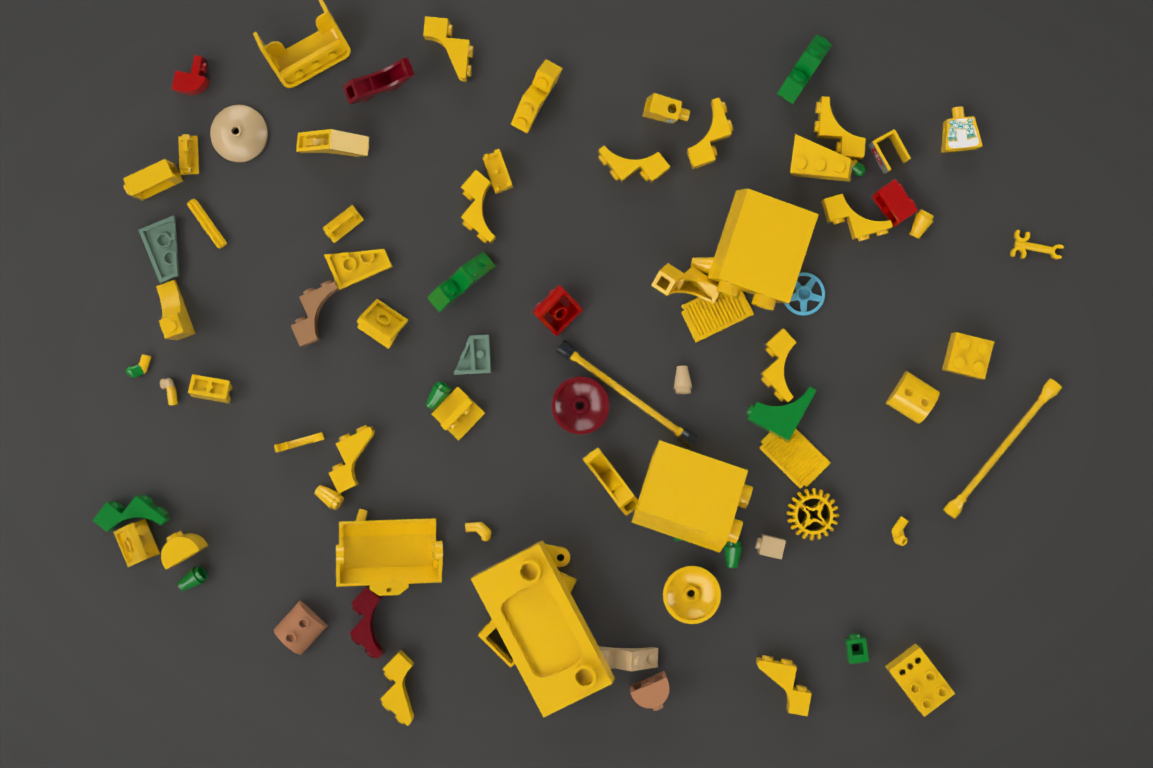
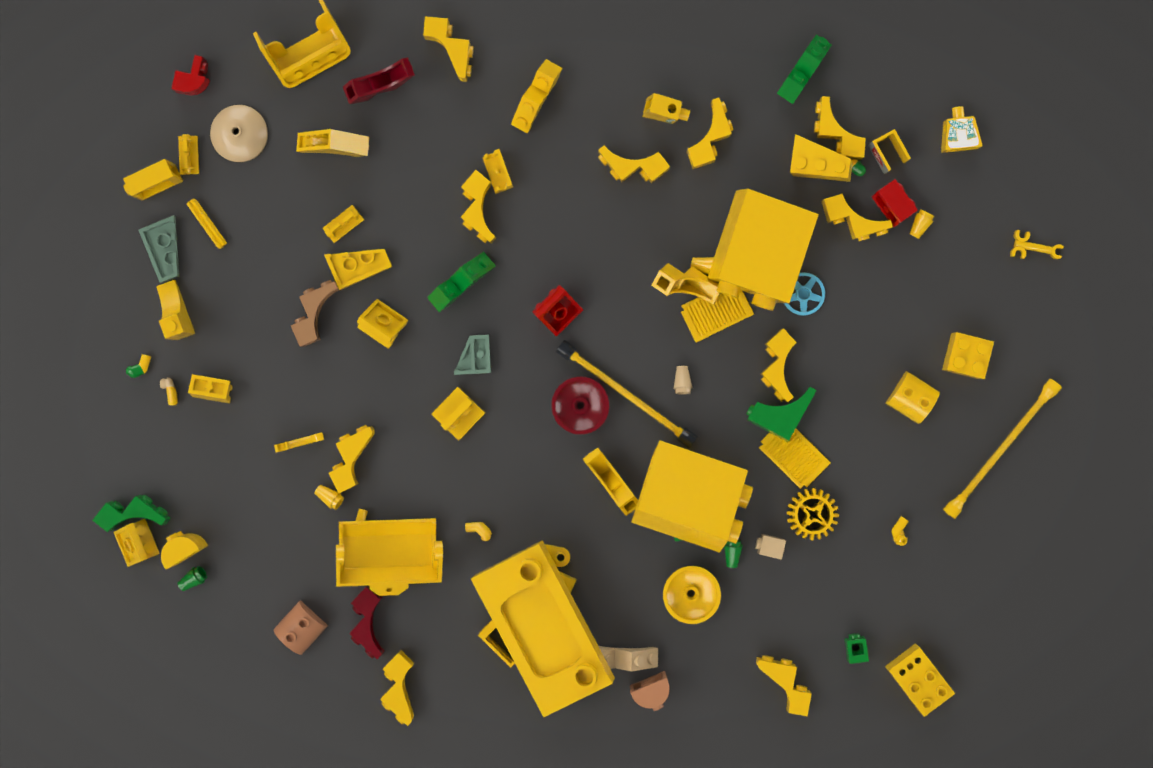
green cone [426,381,451,410] -> none

